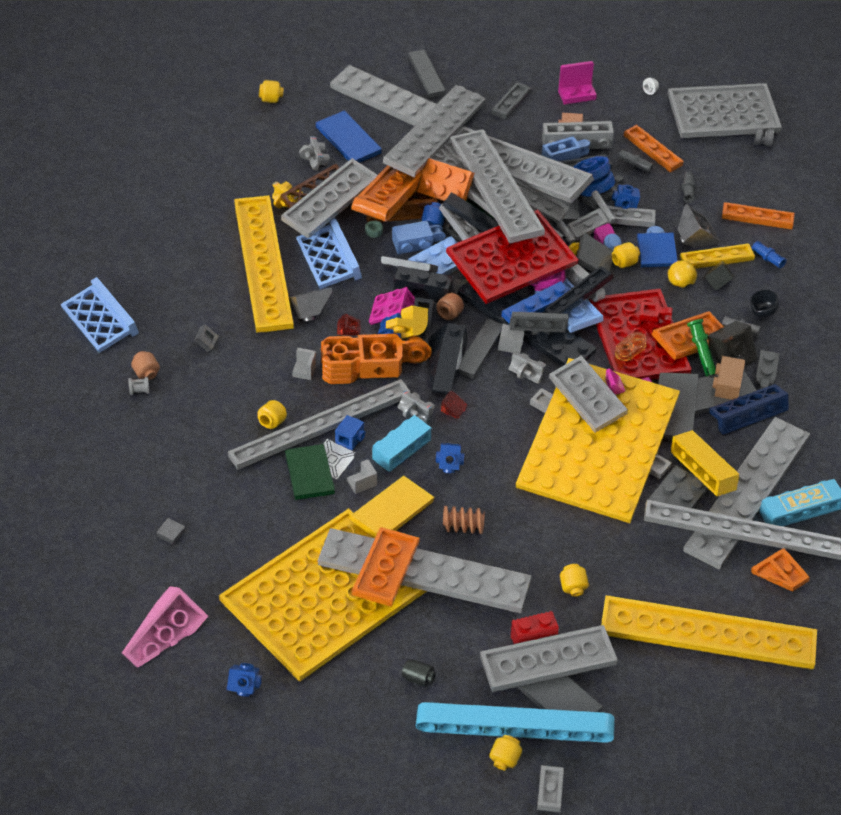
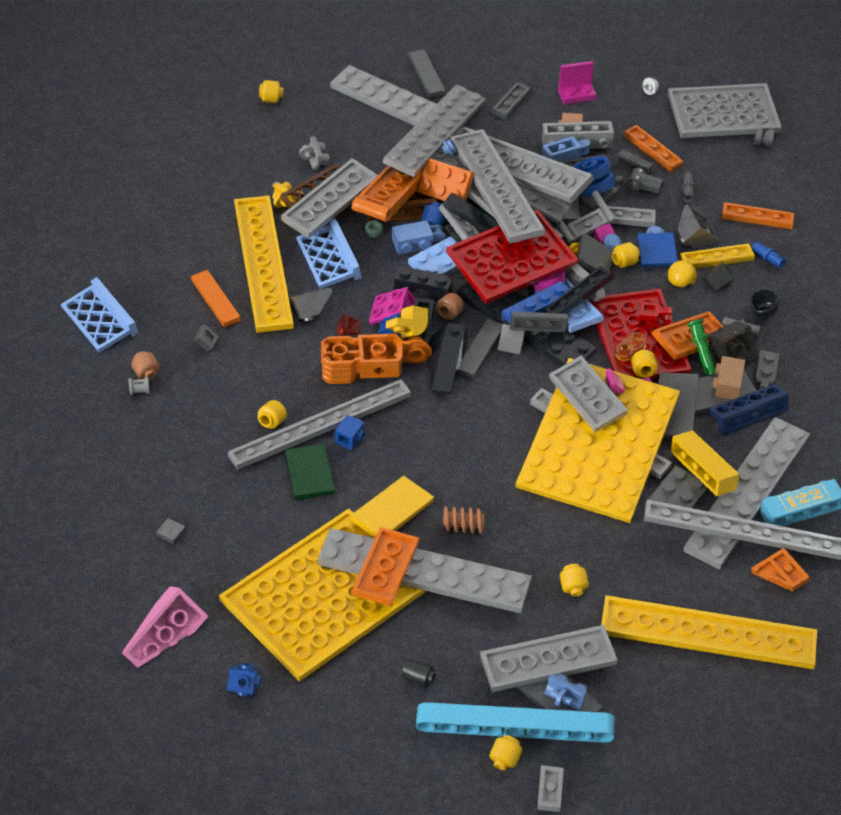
light grey panel [293,348,316,380] -> none
blue tile [316,110,382,163] -> none
white sticker [324,439,355,479] -> none
light grey panel [347,459,377,494] -> none
medium azure brick [372,415,431,472] -> none
tile [381,256,438,273] -> none
light grey hips [398,390,435,424] -> none
blue brick [436,443,464,473] -> none
clear red slope [441,391,468,419] -> none
light grey hips [508,352,546,384] -> none
red brick [511,611,559,644] -> none
blue brick [612,184,640,209] -> none
none -> orange tile [191,270,241,327]
none -> medium blue plate [442,139,457,156]
none -> medium blue hips [544,674,587,711]
none -> dark grey piece [626,168,664,194]
none -> yellow head [631,350,658,378]

